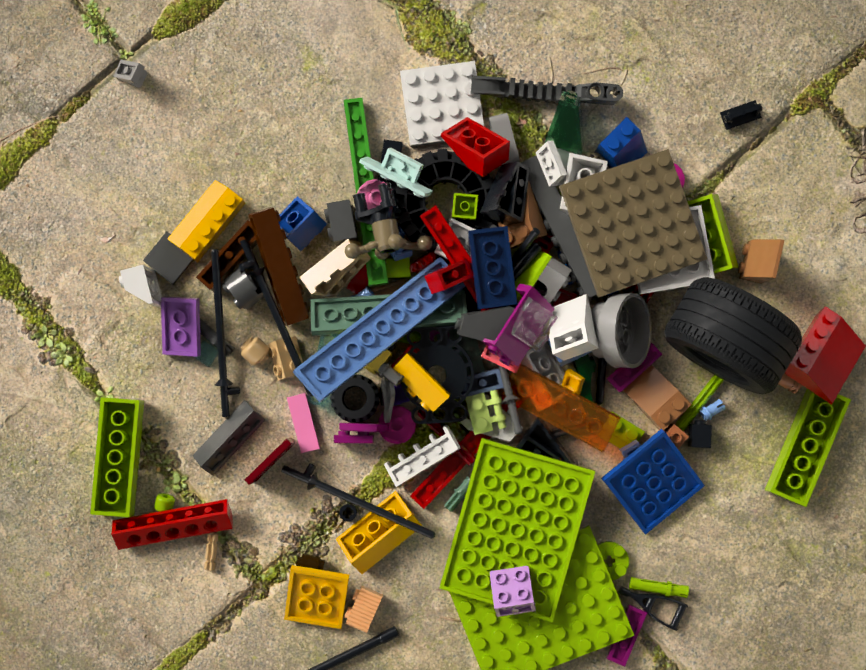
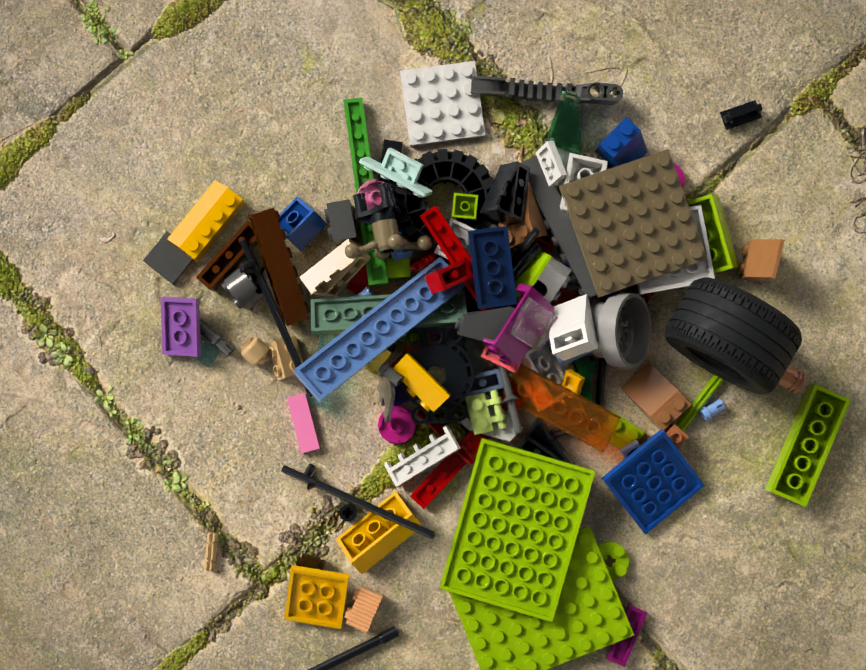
lime brick [90,397,144,517] -> none
red brick [111,499,233,550] -> none
light grey slope [113,60,147,88] -> none
white slope [119,265,162,308] -> none
lime piece [154,493,175,512] -> none
dark grey panel [193,400,266,476] -> none
black piece [211,248,240,417] -> none
dark red tile [244,438,295,485] -> none
black tyre [330,374,380,423] -> none
magenta plate [334,431,374,443] -> none
magenta tile [339,423,389,432] -> none
red slope [441,117,510,177] -> none
sand green axle [444,476,470,512] -> none
light grey beam [488,113,520,165] -> none
lavender bracket [490,566,536,617] -> none
magenta plate [607,342,662,393] -> none
black piece [618,586,688,631] -> none
lime pin [629,577,689,598] -> none
black brick [688,420,712,448] -> none
red slope [785,306,866,405] -> none

